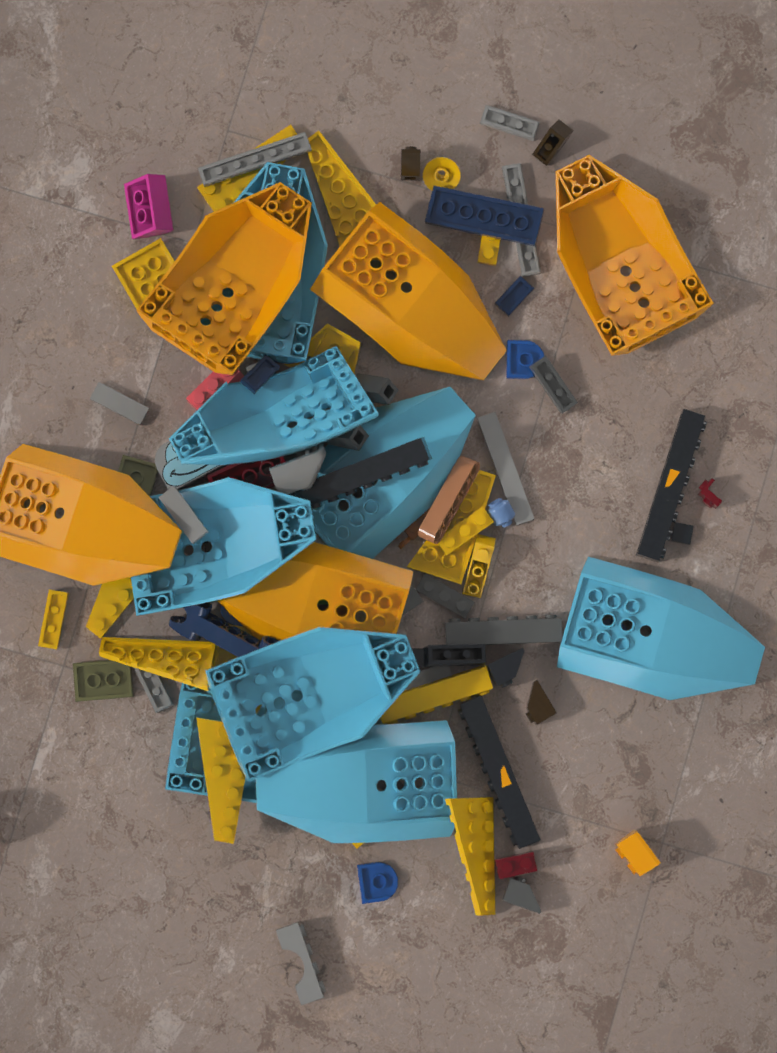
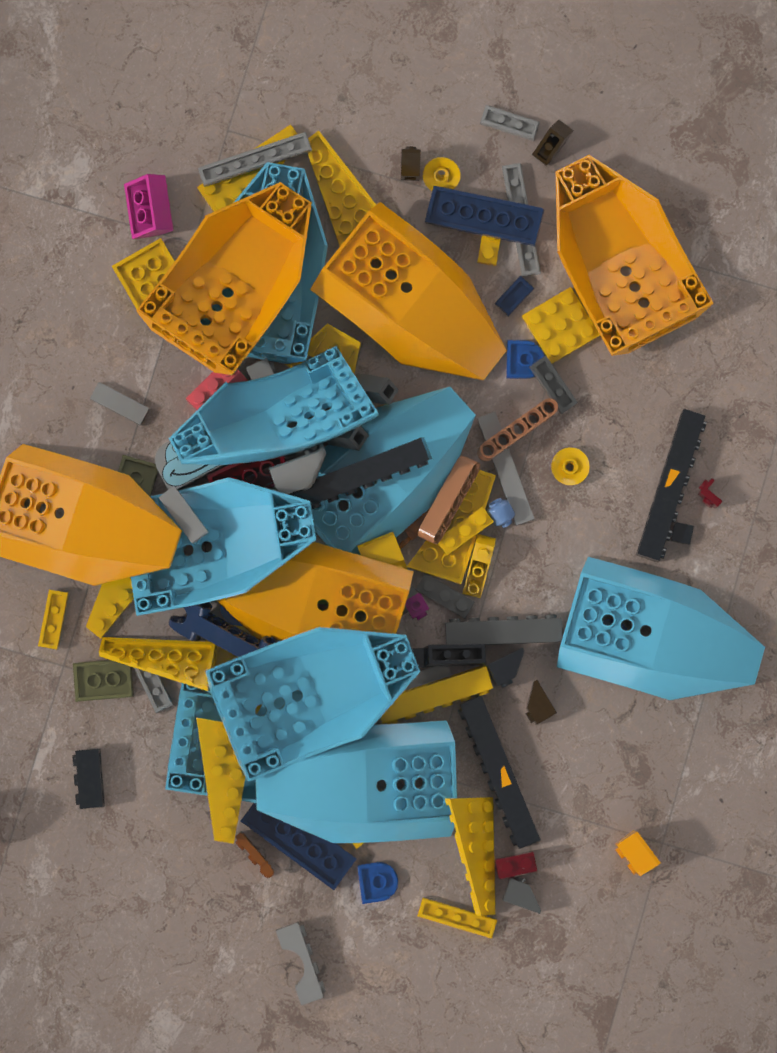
dark blue tile [240,355,280,395] -> none
none -> black brick [72,749,105,809]
none -> dark orange hinge [235,832,274,878]
none -> dark blue plate [241,803,357,890]
none -> yellow slope [357,532,408,570]
none -> magenta bracket [405,593,429,620]
none -> yellow tile [417,897,497,939]
none -> nougat beam [477,398,558,461]
none -> yellow plate [521,287,600,364]
none -> yellow dish [551,447,590,486]

